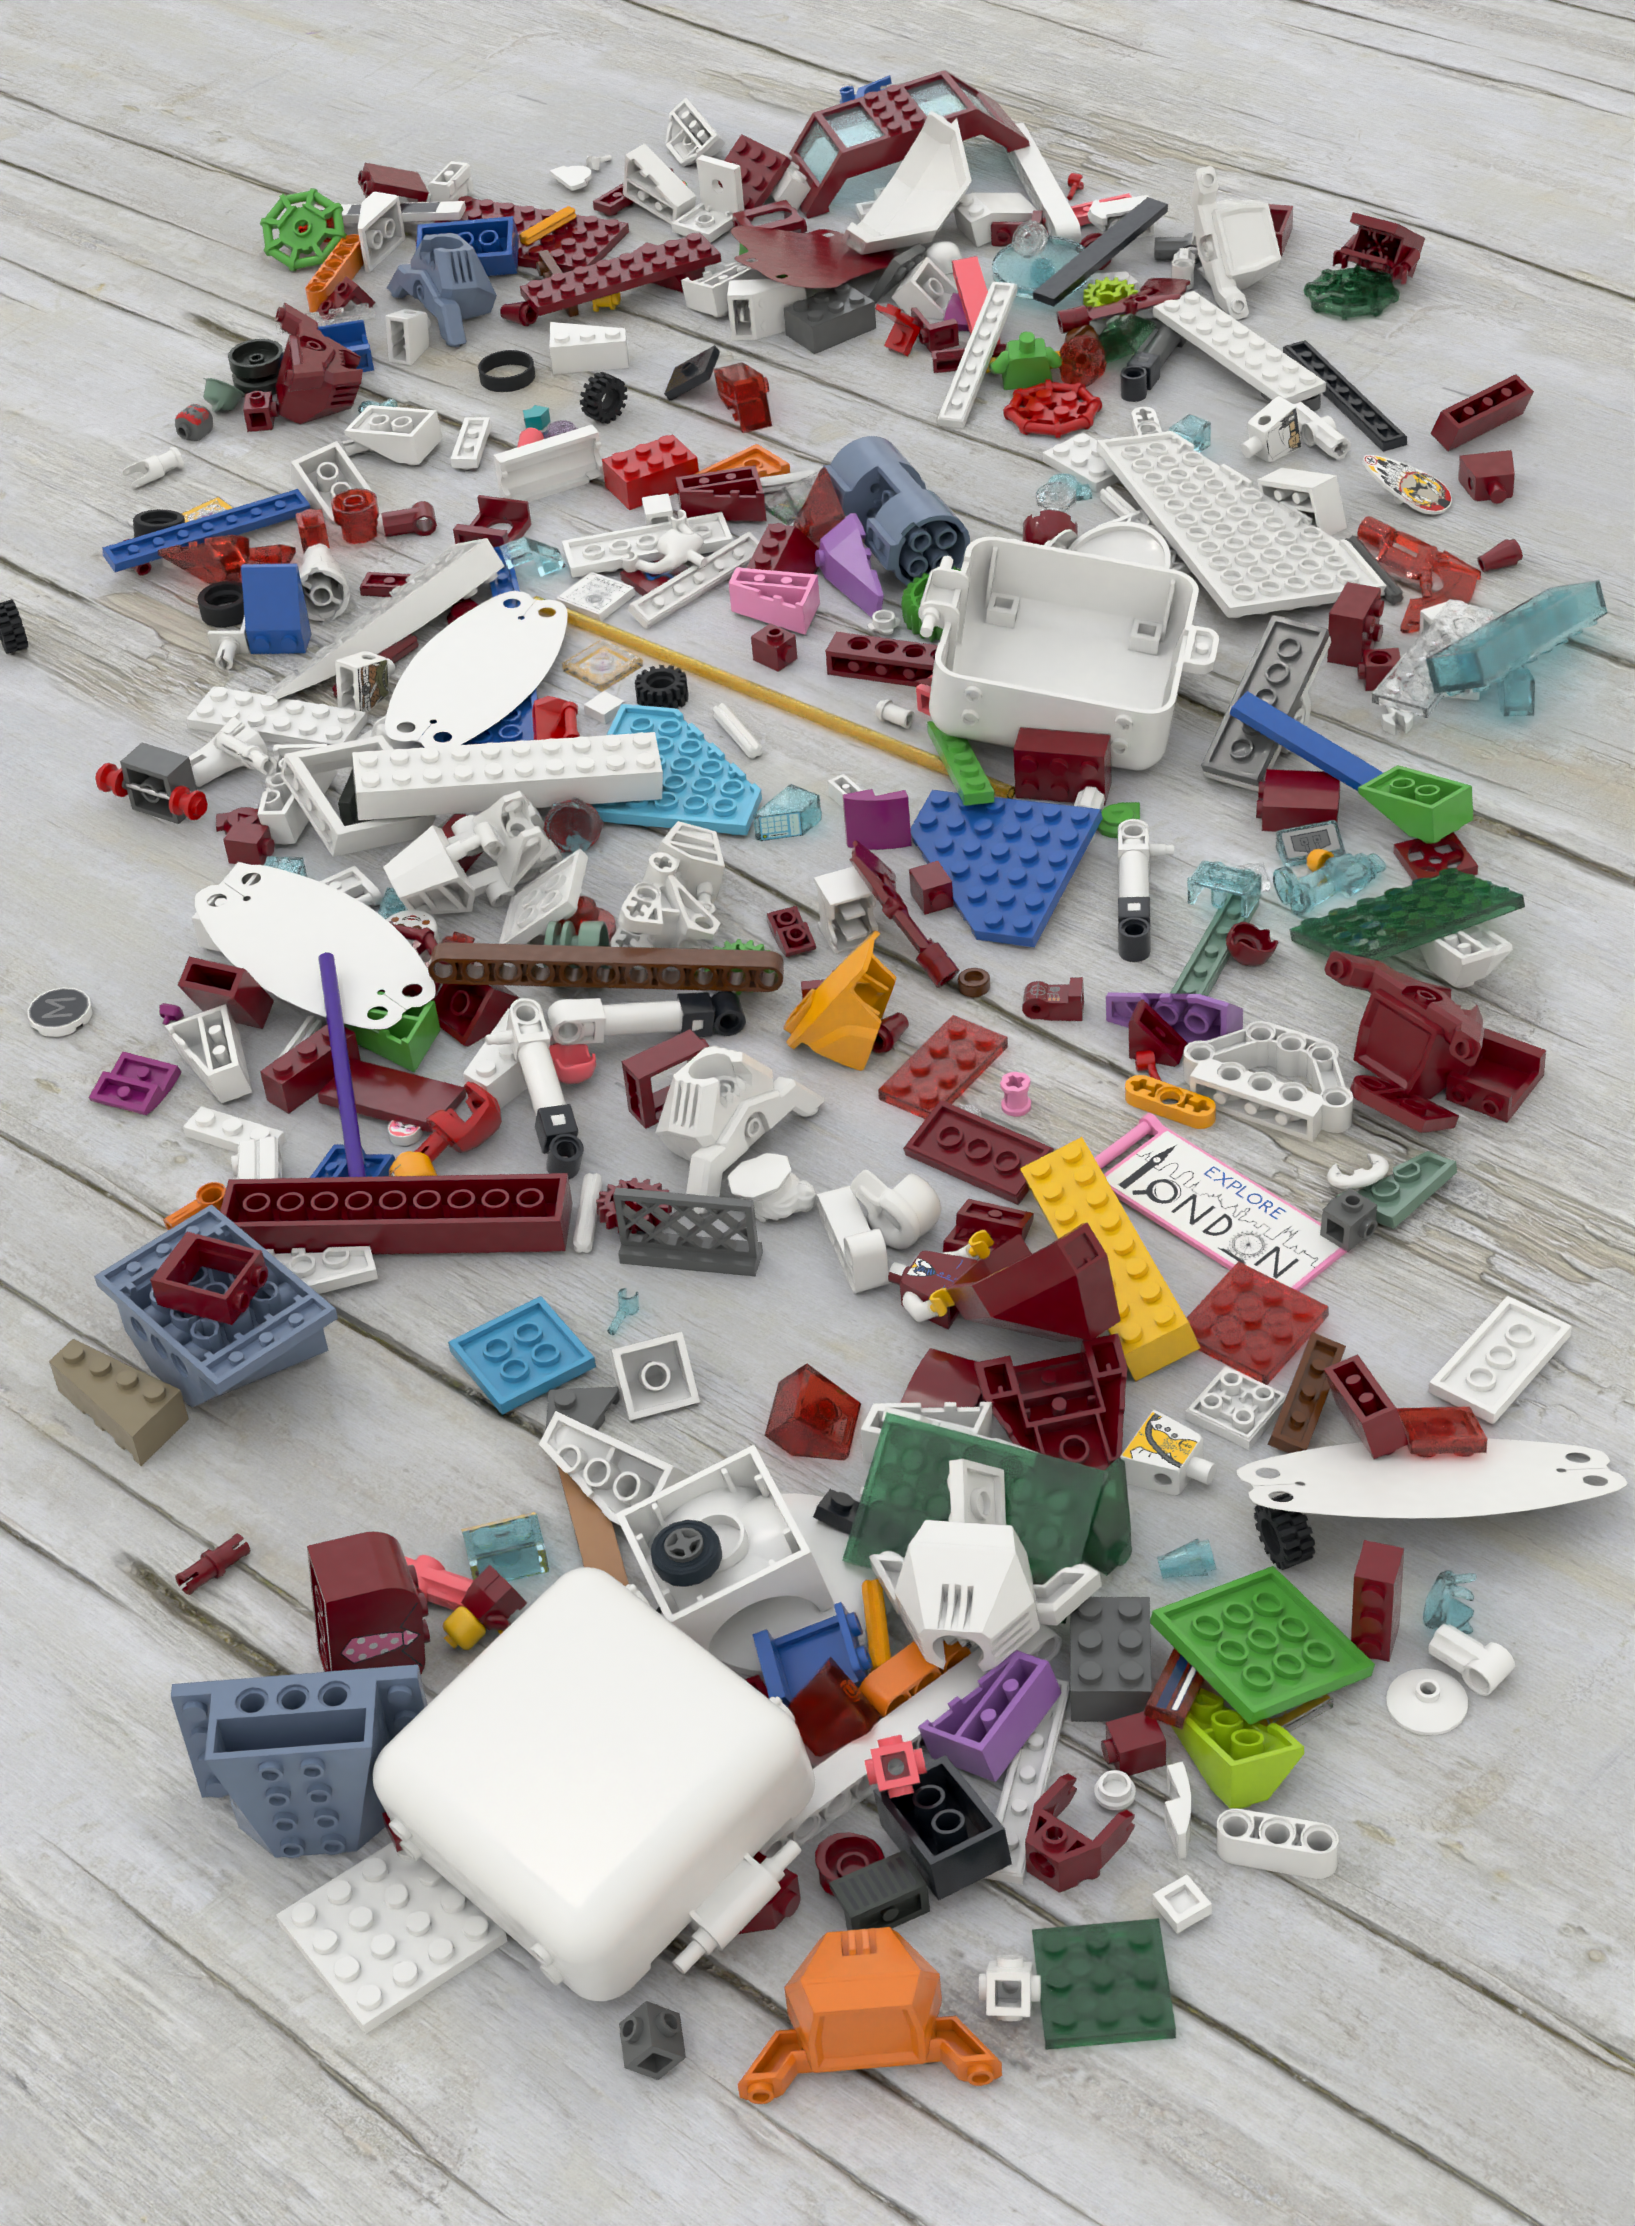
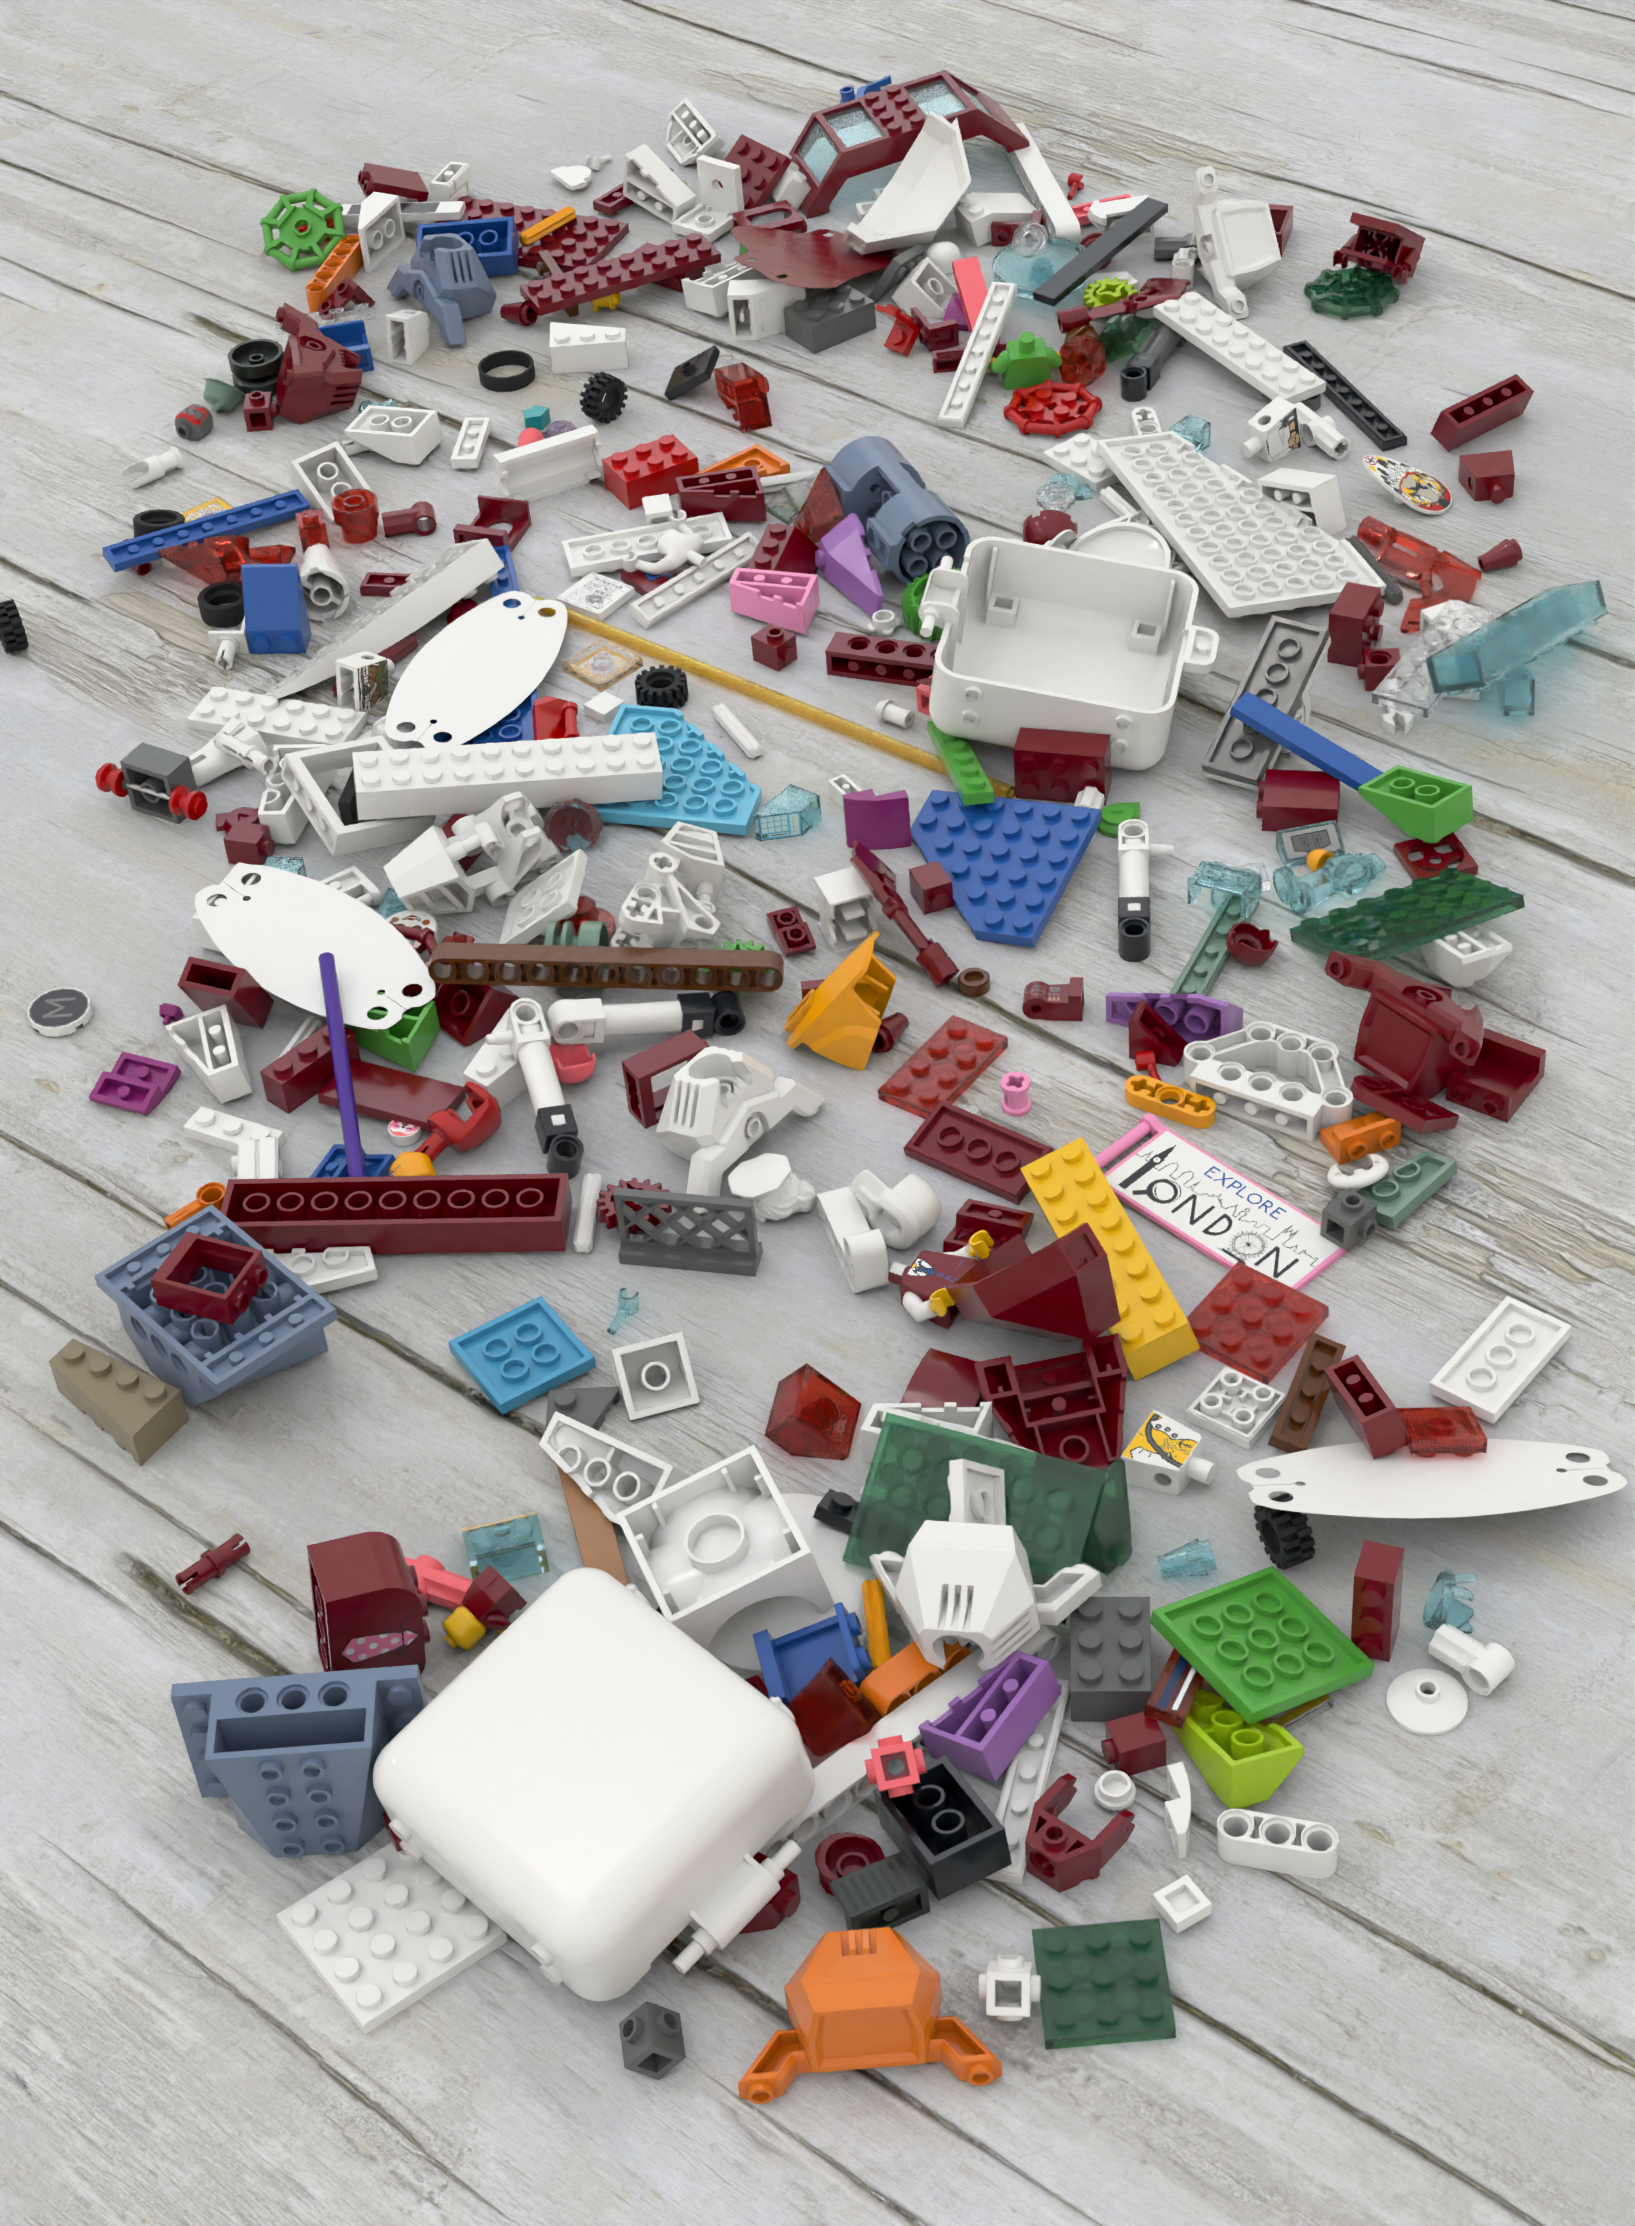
clear light blue slope [499,537,566,577] -> none
black wheel [651,1520,722,1587] -> none
none -> orange bracket [1319,1111,1402,1165]

